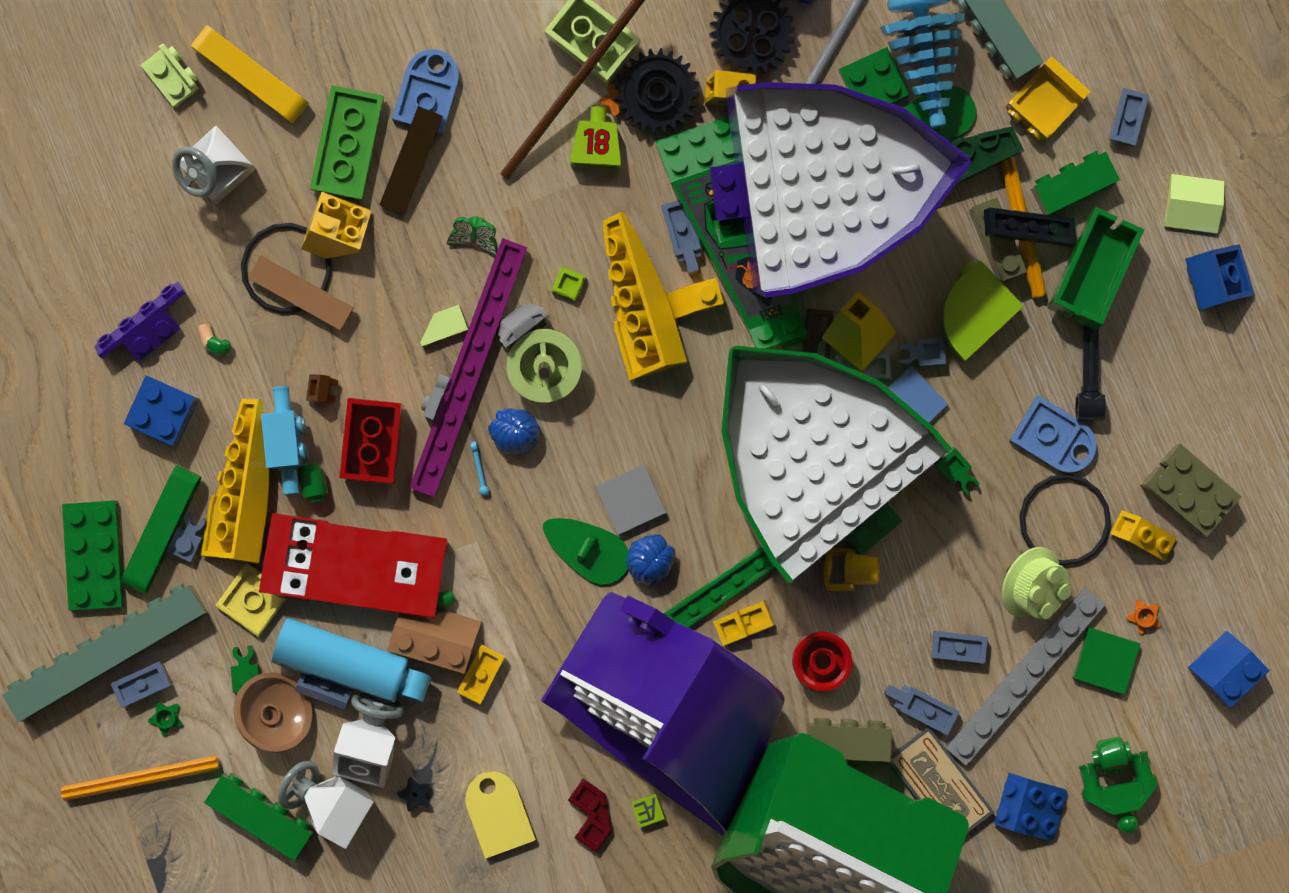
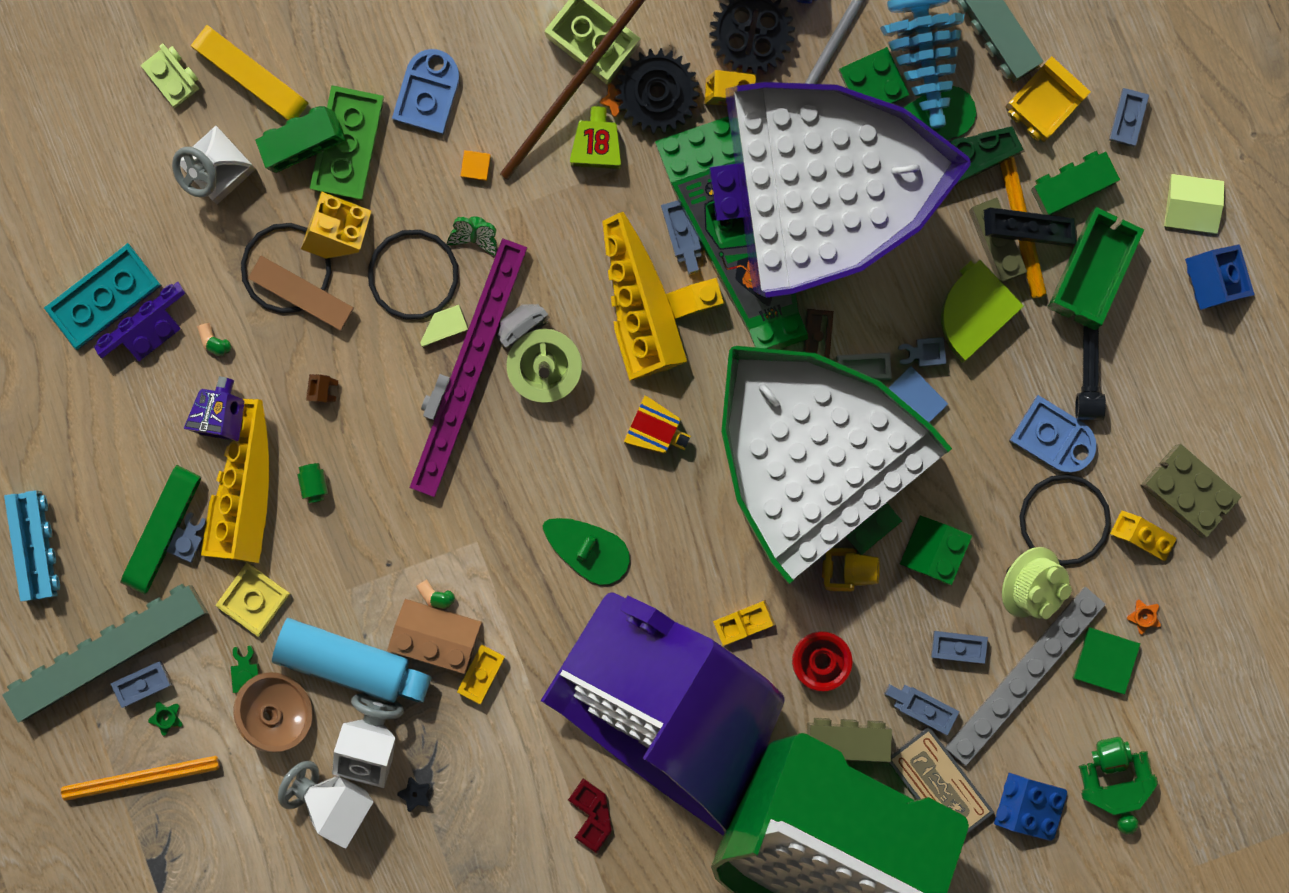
green plate [62,500,124,611] -> none
blue brick [124,375,199,447] -> none
green brick [204,773,315,861] -> none
red piece [259,513,448,618] -> none
medium azure brick [261,386,309,495] -> none
sand blue plate [295,673,354,710] -> none
red brick [339,398,404,484] -> none
dark brown tile [379,106,444,215] -> none
light yellow tile [465,771,536,859] -> none
medium azure hinge [471,441,489,496] -> none
blue hair [488,408,540,455] -> none
lime tile [551,266,586,302] -> none
light grey tile [596,465,666,535] -> none
blue hair [626,534,676,585] -> none
lime tile [631,793,665,828] -> none
green tile [663,547,775,628] -> none
yellow slope [822,292,897,372] -> none
green plate [933,446,979,494] -> none
blue slope [1188,631,1270,708] -> none
none -> medium azure brick [4,490,60,602]
none -> teal tile [44,243,162,350]
none -> dark purple torso [184,376,244,442]
none -> green brick [255,106,345,173]
none -> black piece [368,230,458,320]
none -> light orange tile [460,150,491,181]
none -> torso [624,396,691,454]
none -> green slope [900,515,972,585]

